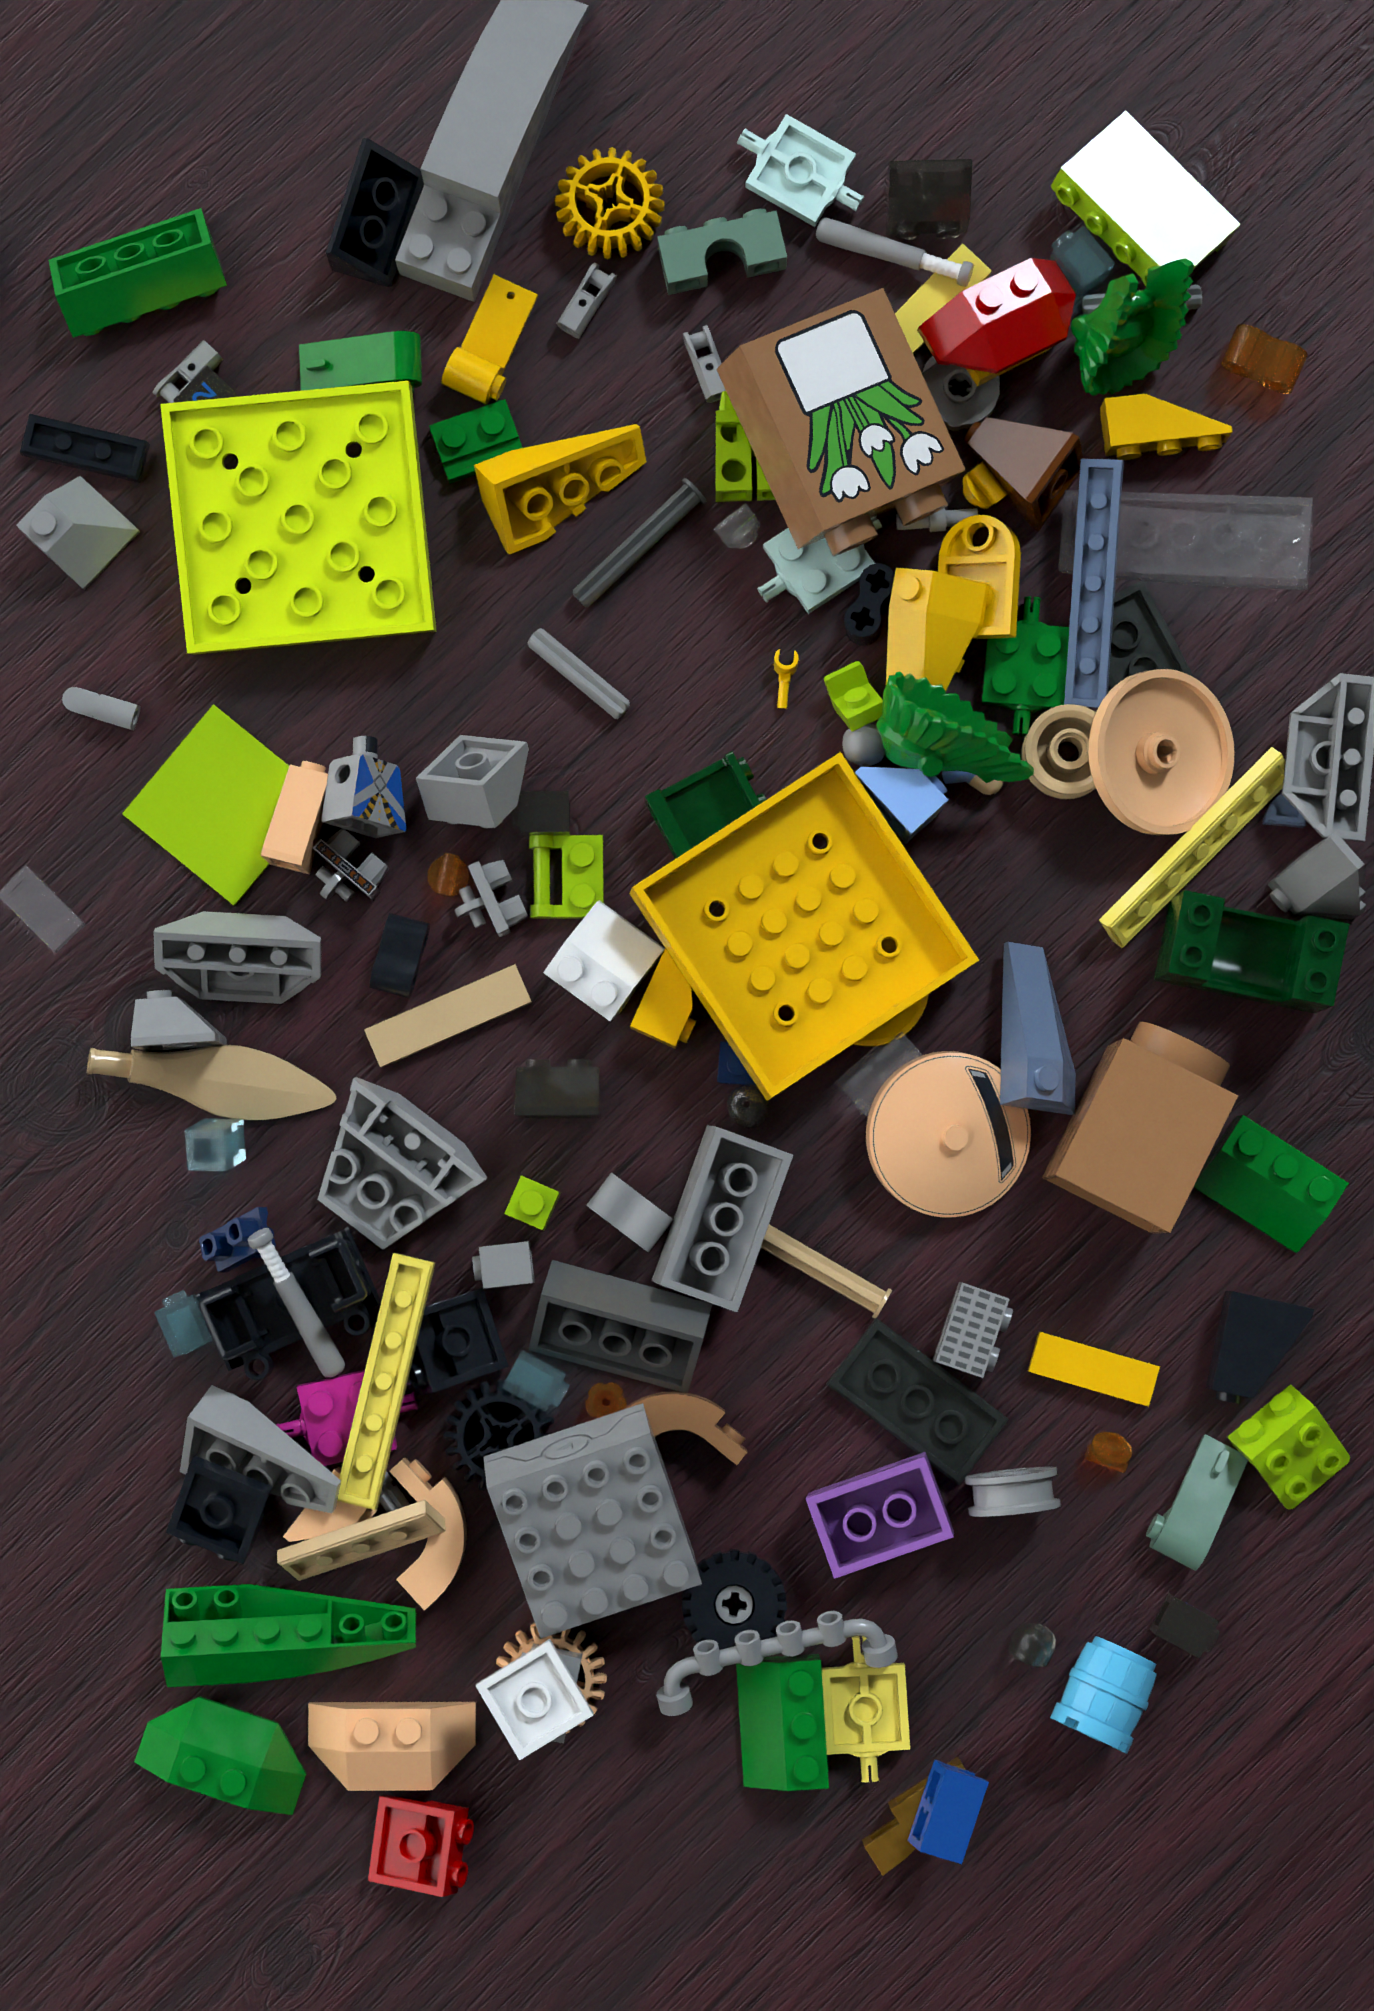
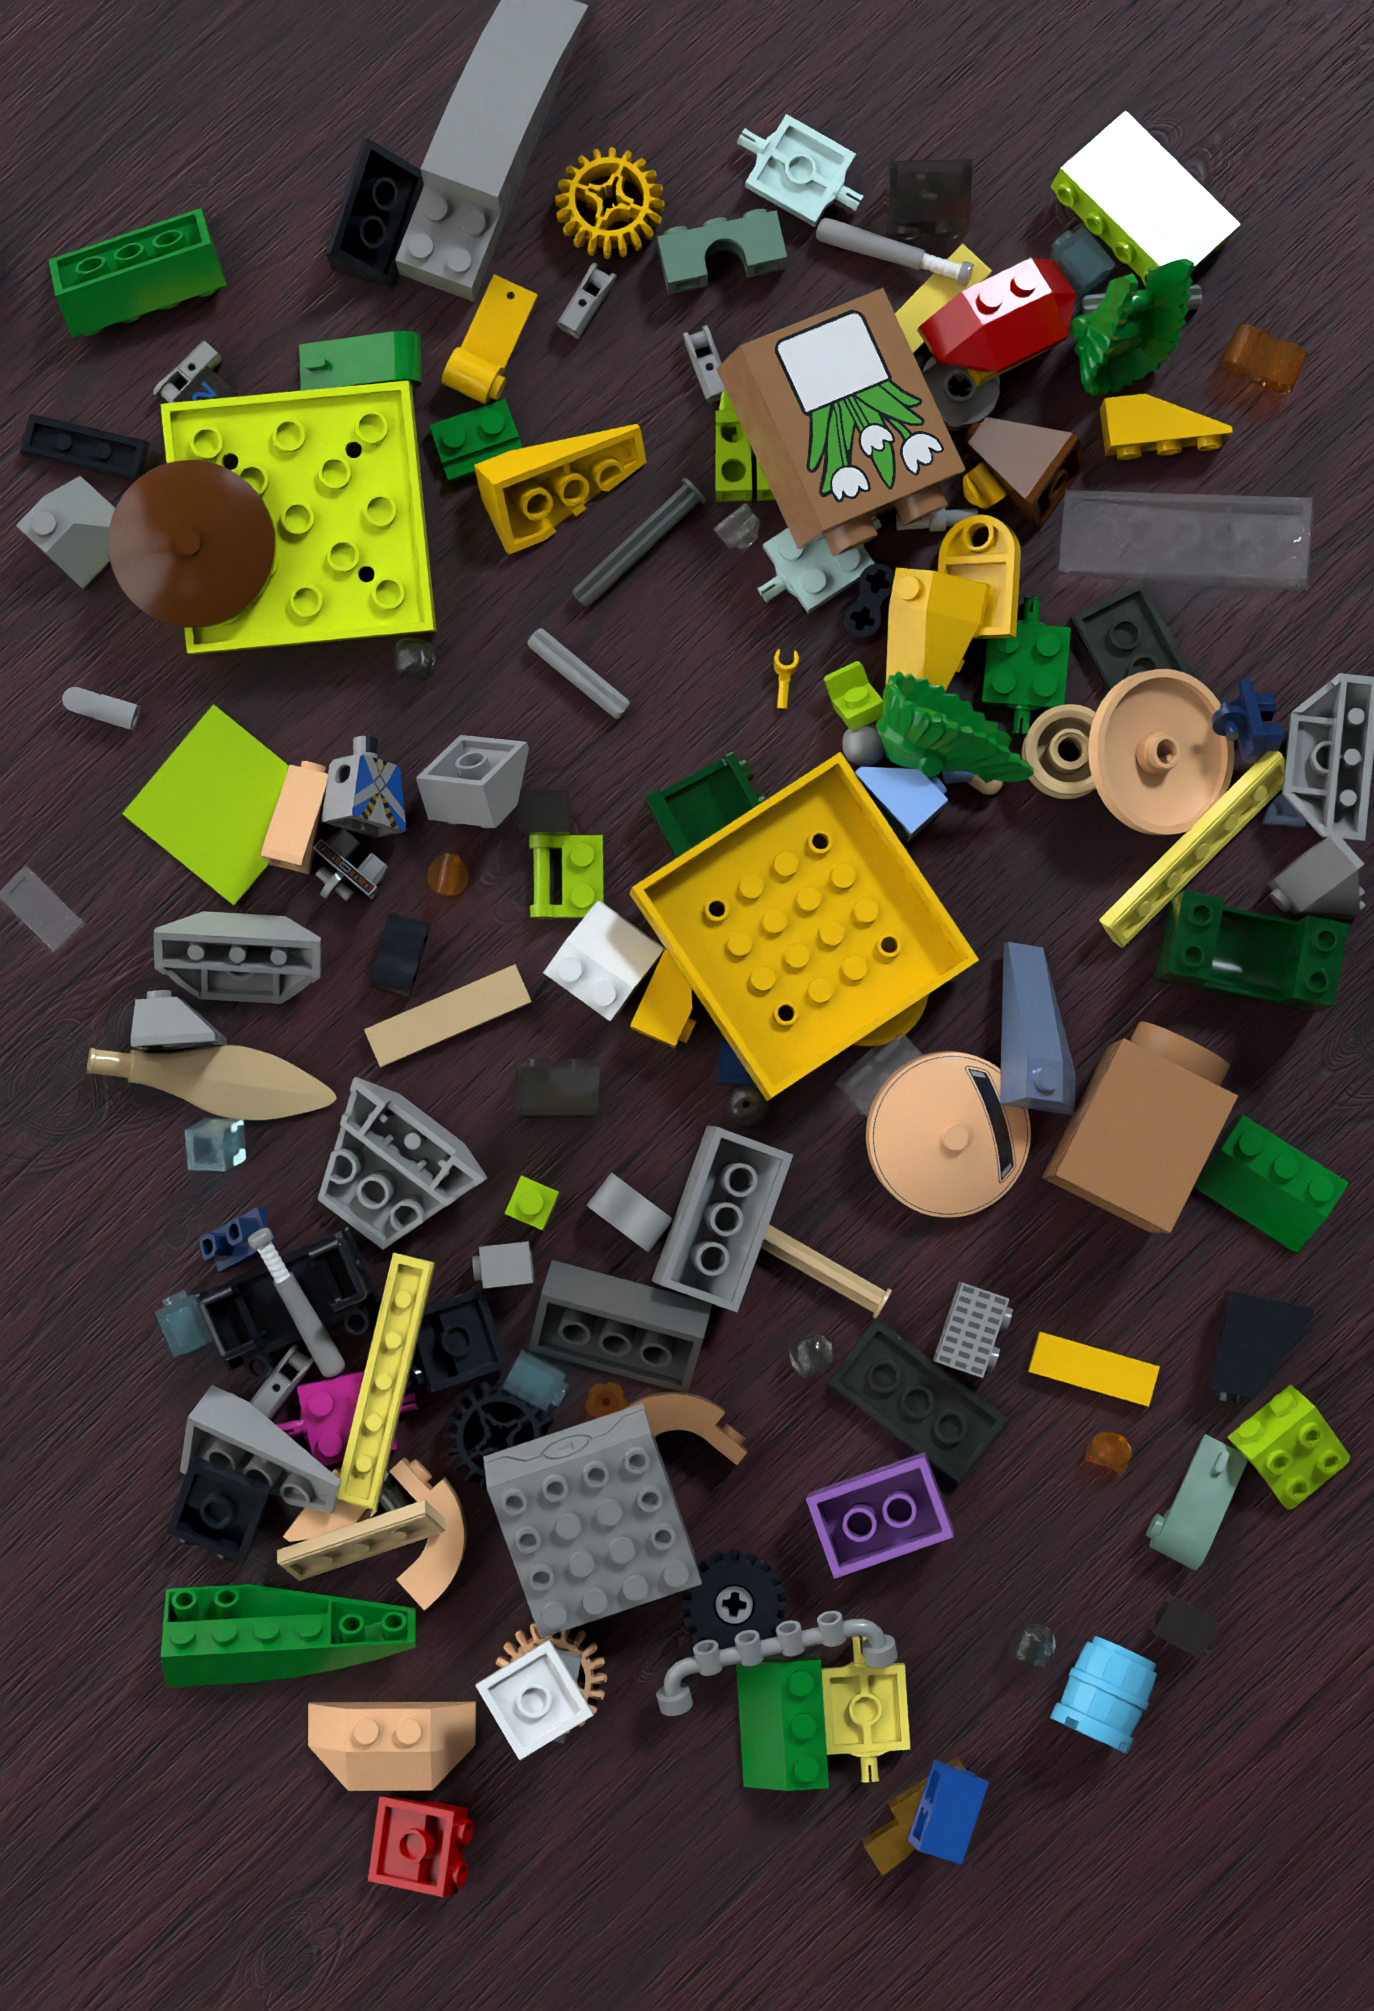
green wedge [134,1696,307,1815] -> none
light grey hips [454,860,528,937] -> none
light grey wheel [965,1467,1061,1517] -> none
sand blue plate [1064,459,1124,708] -> none
none -> reddish brown dish [108,460,277,628]
none -> light grey bar [249,1343,315,1419]
none -> clear smoke piece [393,638,437,681]
none -> clear smoke piece [789,1335,835,1379]
none -> dark blue hips [1211,680,1284,763]

